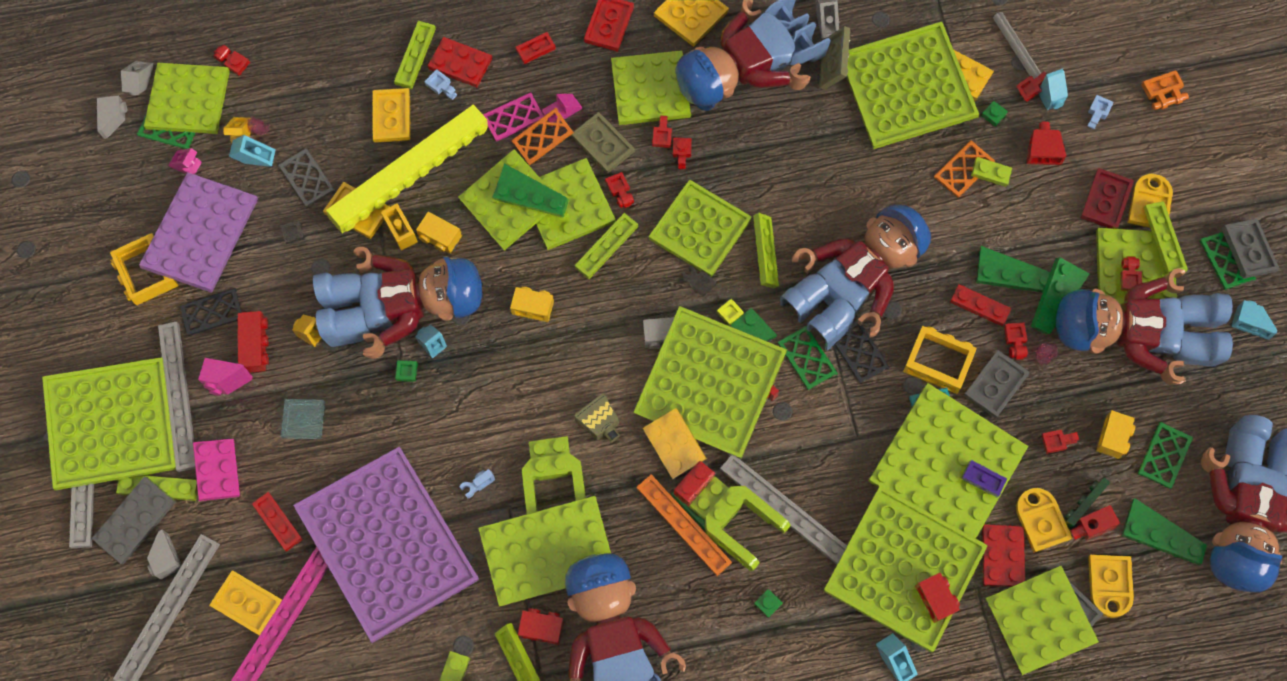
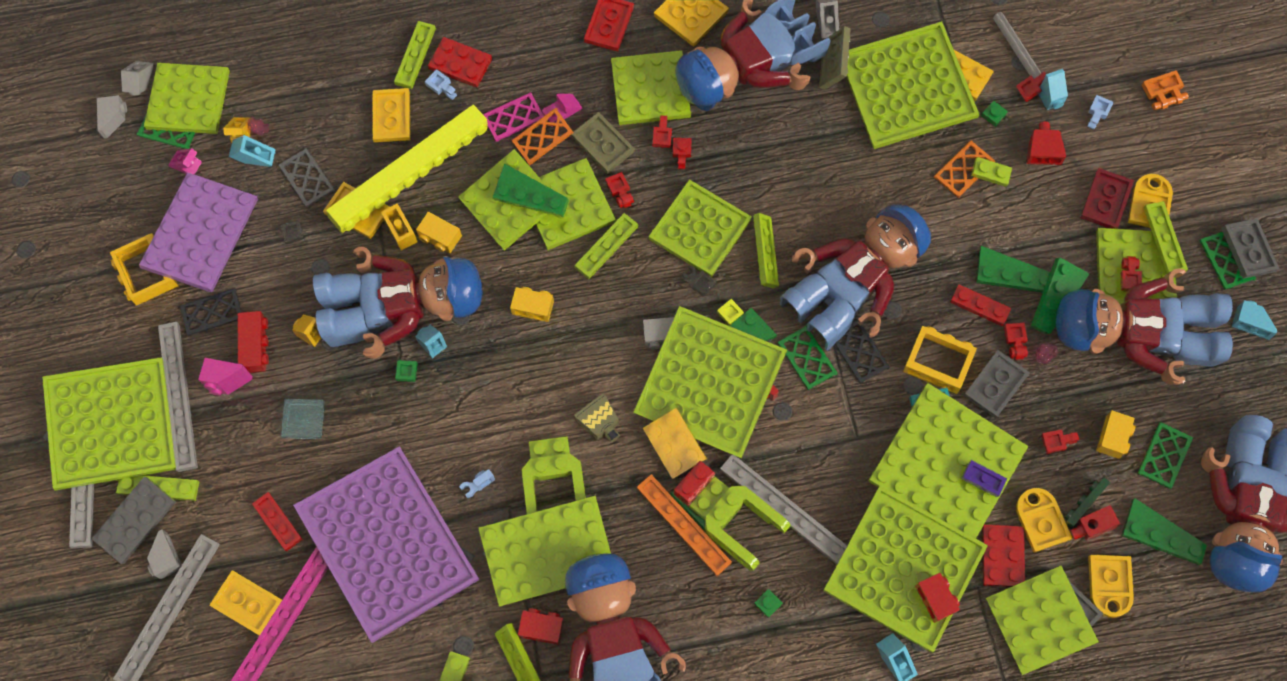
dark pink plate [193,439,240,501] -> none
red plate [213,45,250,76] -> none
red plate [515,32,556,64] -> none

